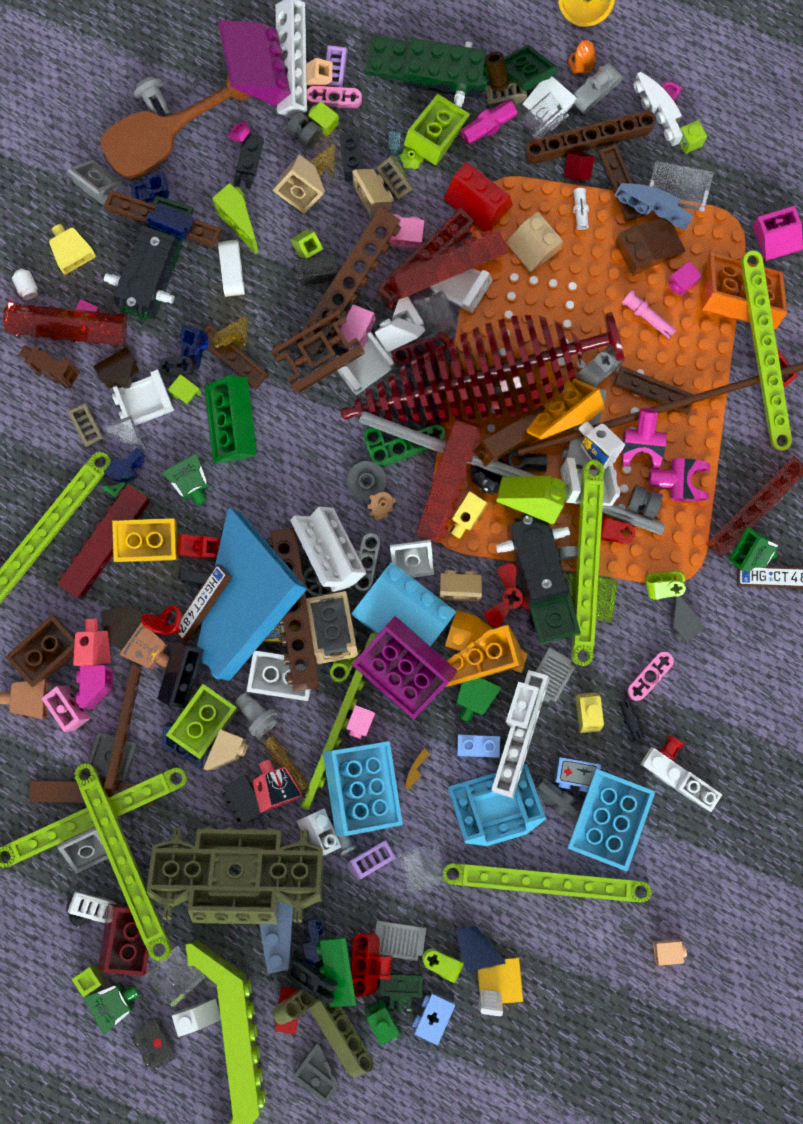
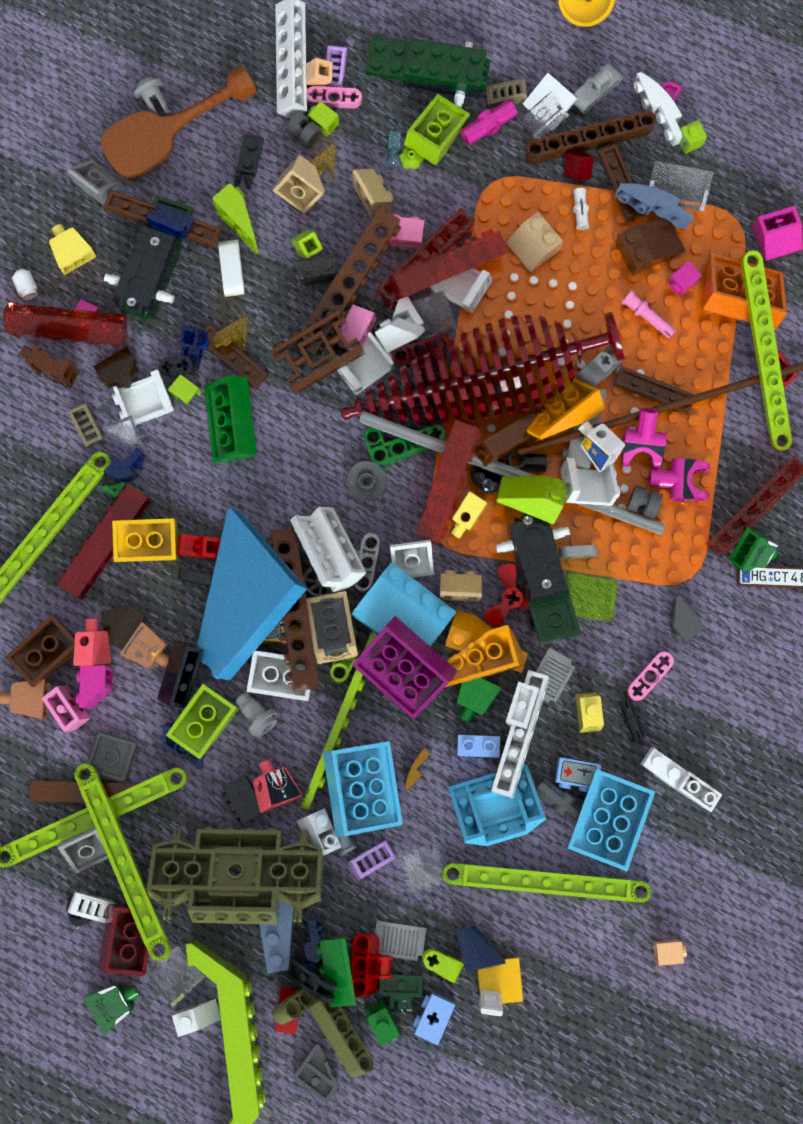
lime panel [72,964,106,997] -> none
reddish brown tile [104,665,142,791] -> none
clear blue brick [130,171,169,202] -> none
clear smoke brick [132,1016,178,1071] -> none
red piece [141,605,182,635] -> none
green torso [163,454,209,506] -> none
tile [177,564,232,642] -> none
tan slope [203,729,249,770] -> none
magenta slope [218,20,291,107] -> none
dark pink tile [228,122,250,142] -> none
clear yellow pin [262,736,309,792] -> none
black brick [340,133,363,182] -> none
bright pink brick [346,705,376,739] -> none
medium nougat piece [367,492,396,521] -> none
dark tan slope [375,155,414,200] -> none
red slope [444,162,513,234] -> none
dark brown piece [485,51,510,91] -> none
dark green plate [504,44,558,91] -> none
orange piece [568,40,596,75] -> none
lime plate [571,460,605,666] -> none
red piece [601,517,635,544] -> none
lime piece [645,570,686,600] -> none
red bush [659,735,685,762] -> none

